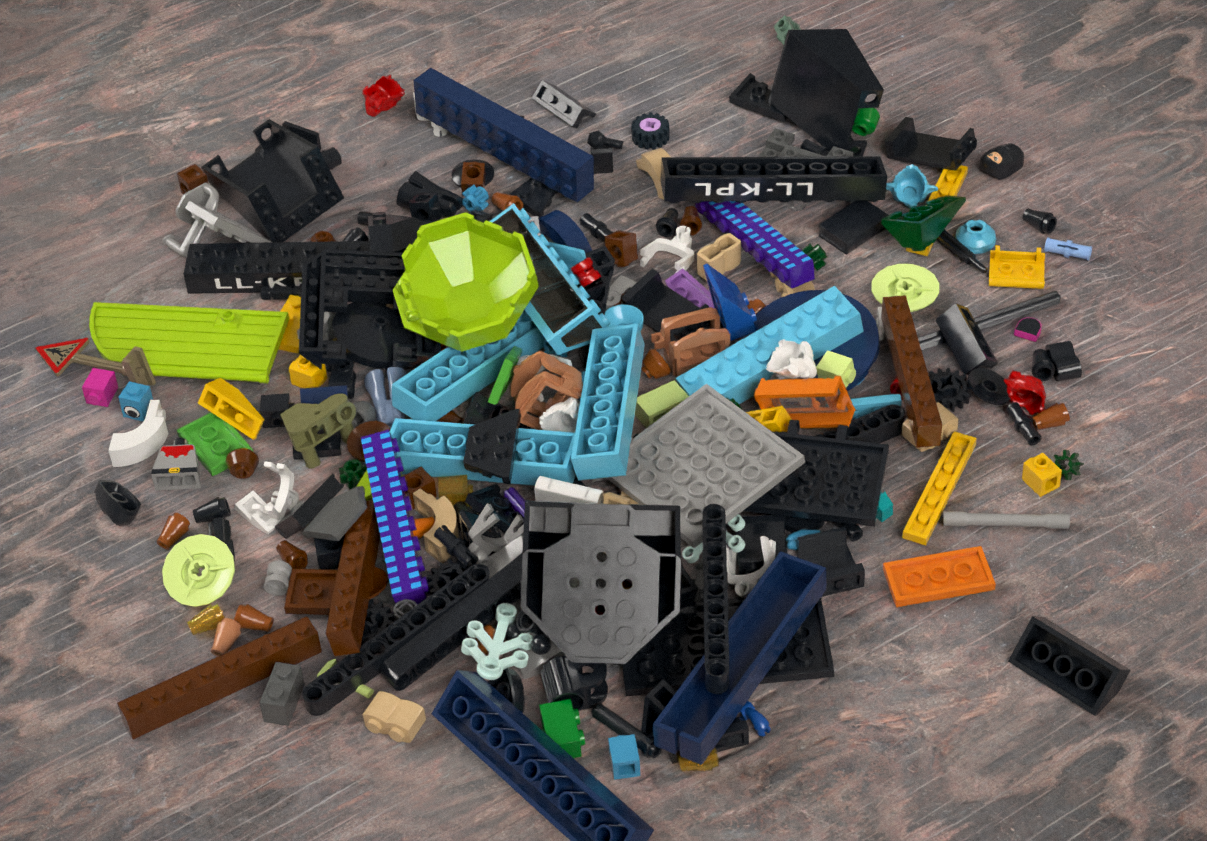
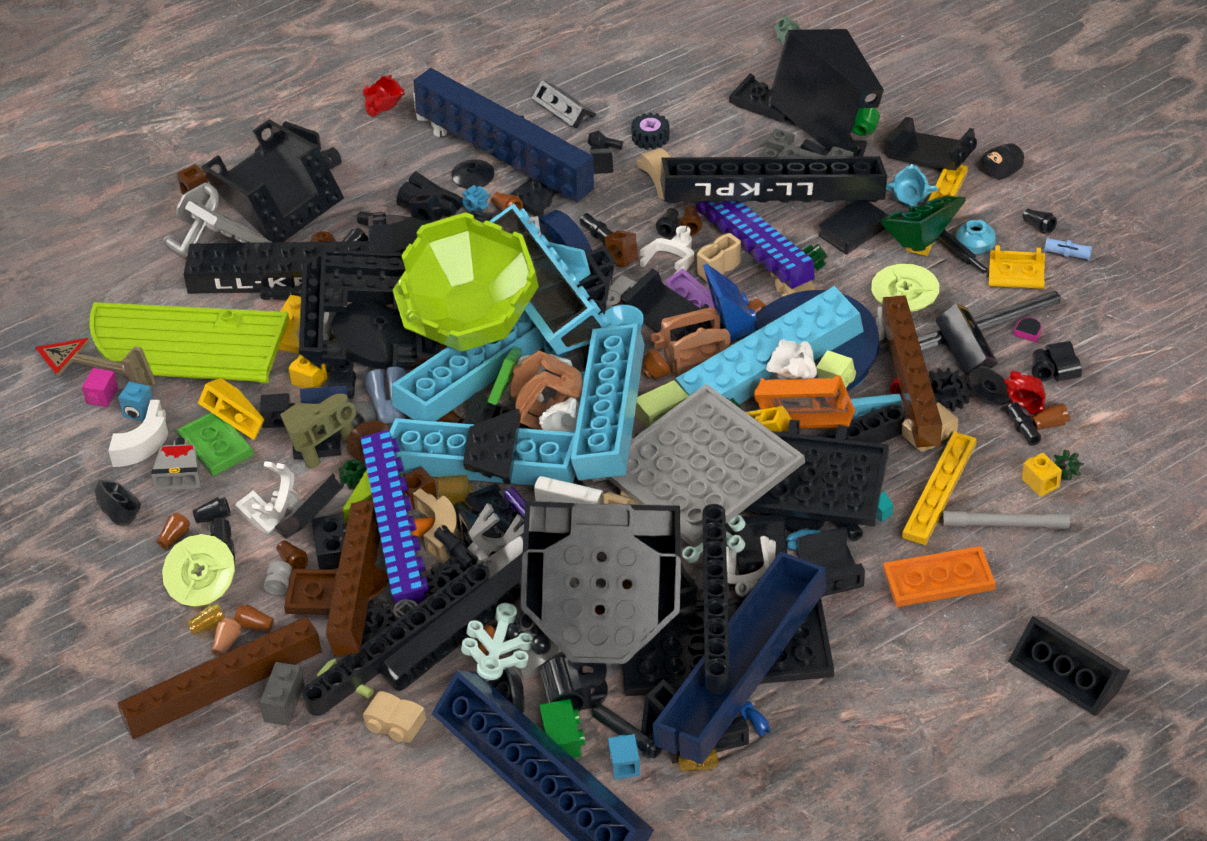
reddish brown cone [226,448,259,479] -> none
dark grey tile [302,486,367,541] -> none
reddish brown brick [461,161,486,196] -> none
red wheel [570,257,601,287] -> none

